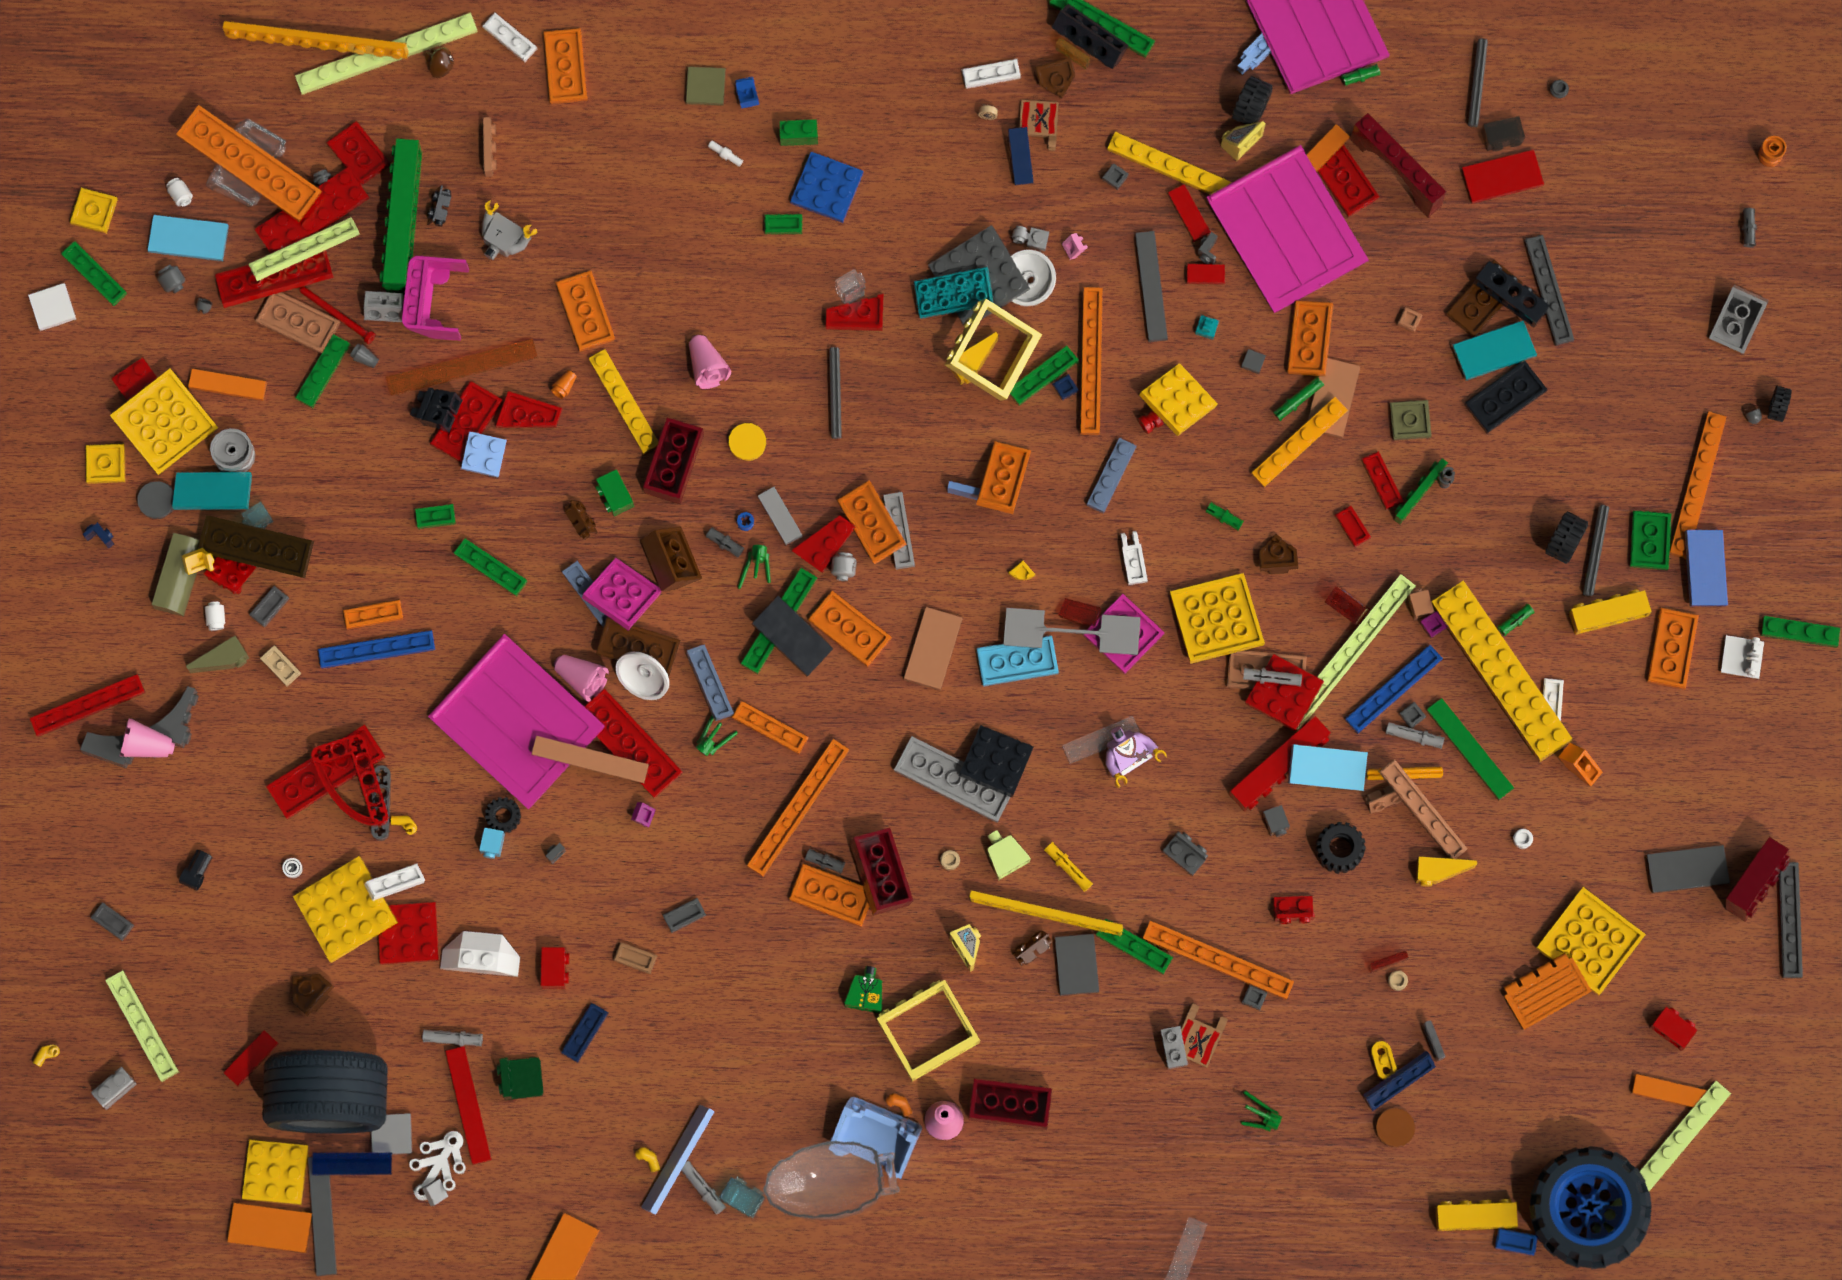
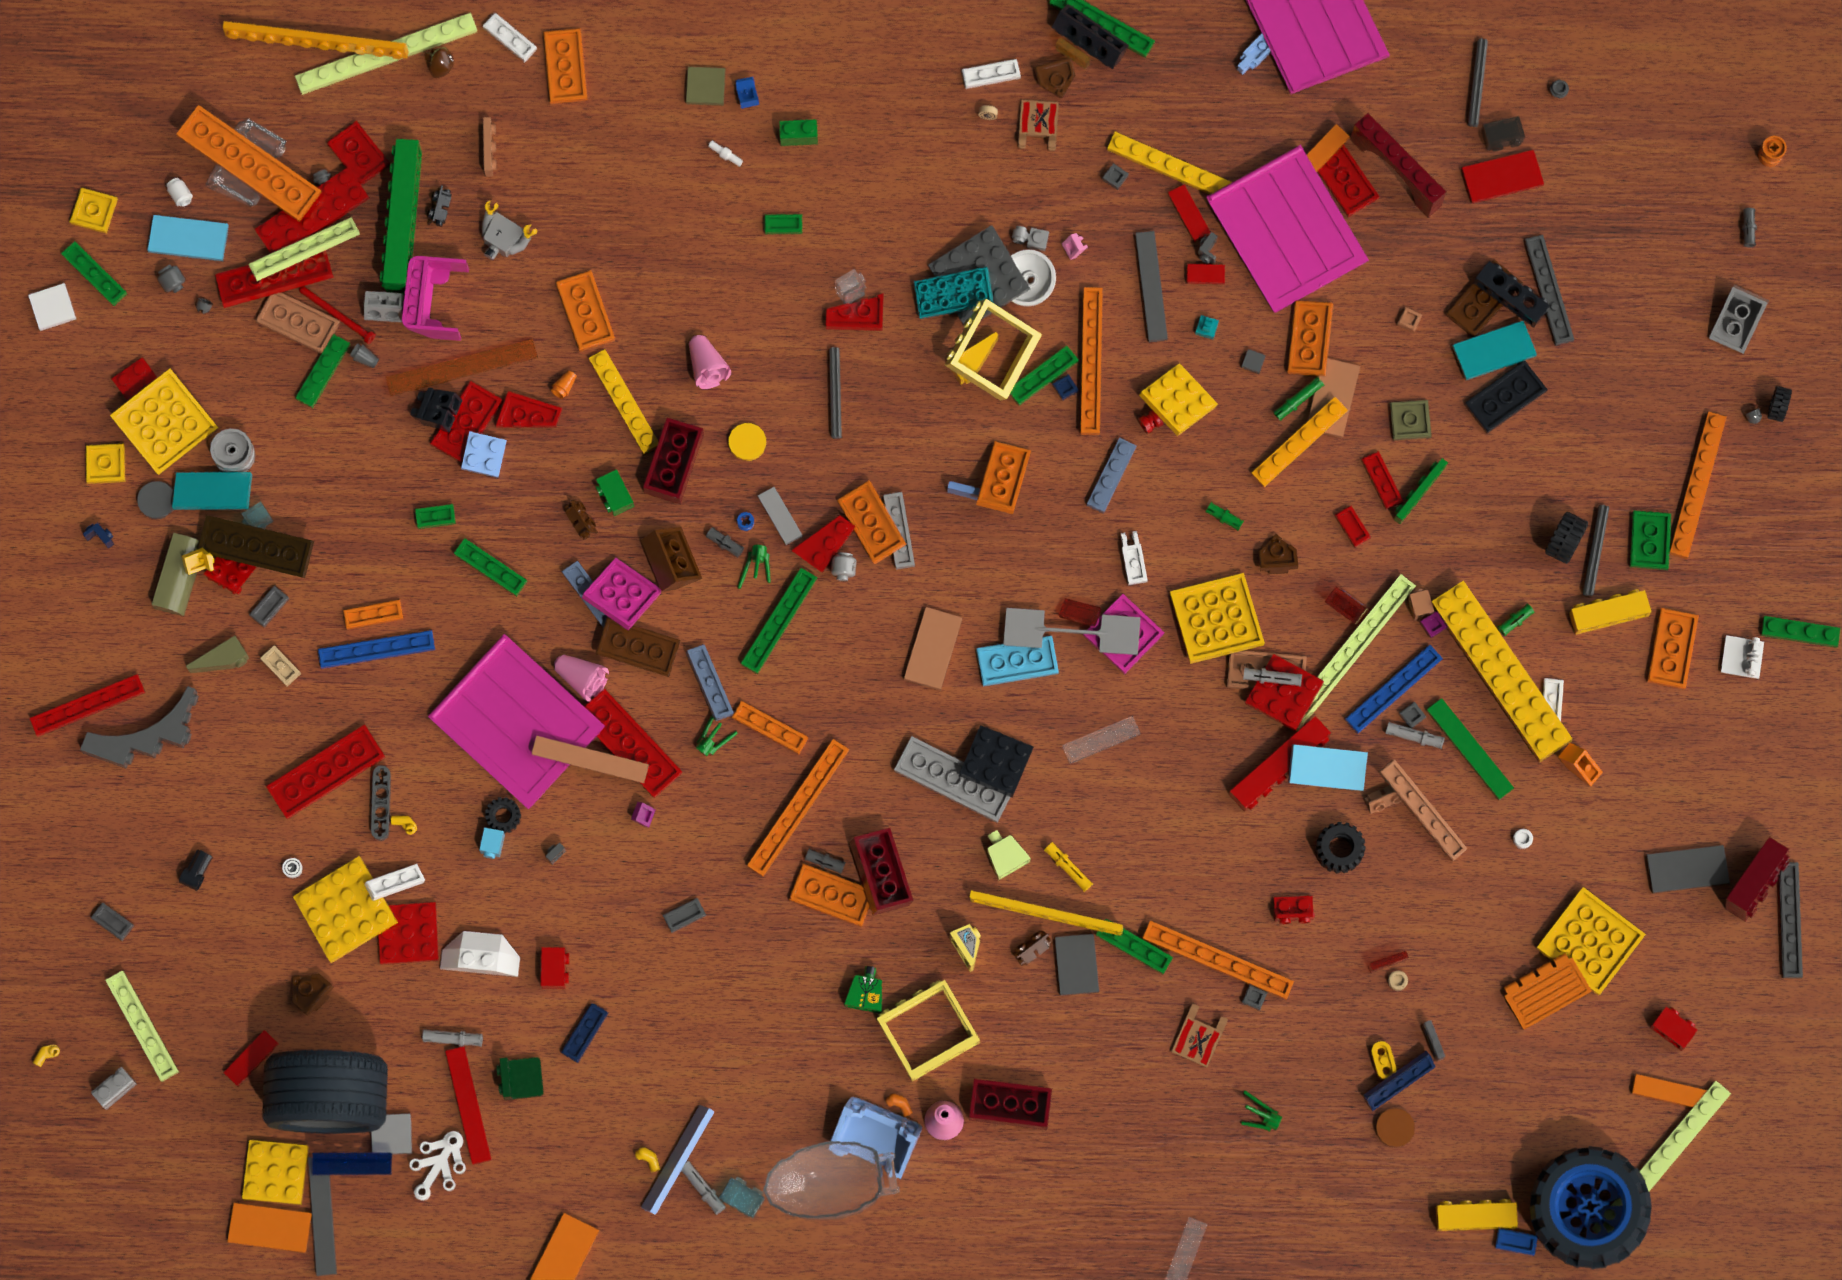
bright pink cone [119,719,175,758] -> none
orange tile [188,369,267,401] -> none
white brick [205,602,225,631] -> none
red beam [311,734,389,827] -> none
light grey tile [423,1179,448,1206] -> none
medium nougat tile [614,942,657,974] -> none
white dish [616,652,669,700] -> none
black tile [752,596,833,677] -> none
blue plate [791,152,864,223] -> none
orange tile [808,591,892,667] -> none
tan tile [941,850,960,871] -> none
dark blue tile [1008,127,1034,185] -> none
yellow tile [1008,561,1035,580] -> none
torso [1106,726,1167,788] -> none
light grey brick [1161,1026,1188,1070] -> none
dark grey bracket [1163,831,1208,876] -> none
light yellow slope [1221,121,1265,161] -> none
black tyre [1232,76,1273,125] -> none
dark grey brick [1262,805,1290,837] -> none
green pin [1341,64,1380,86] -> none
light orange axle [1366,767,1443,780] -> none
yellow slope [1416,857,1477,887] -> none
dark grey pin [1438,467,1455,489] -> none
tile [1685,530,1728,607] -> none

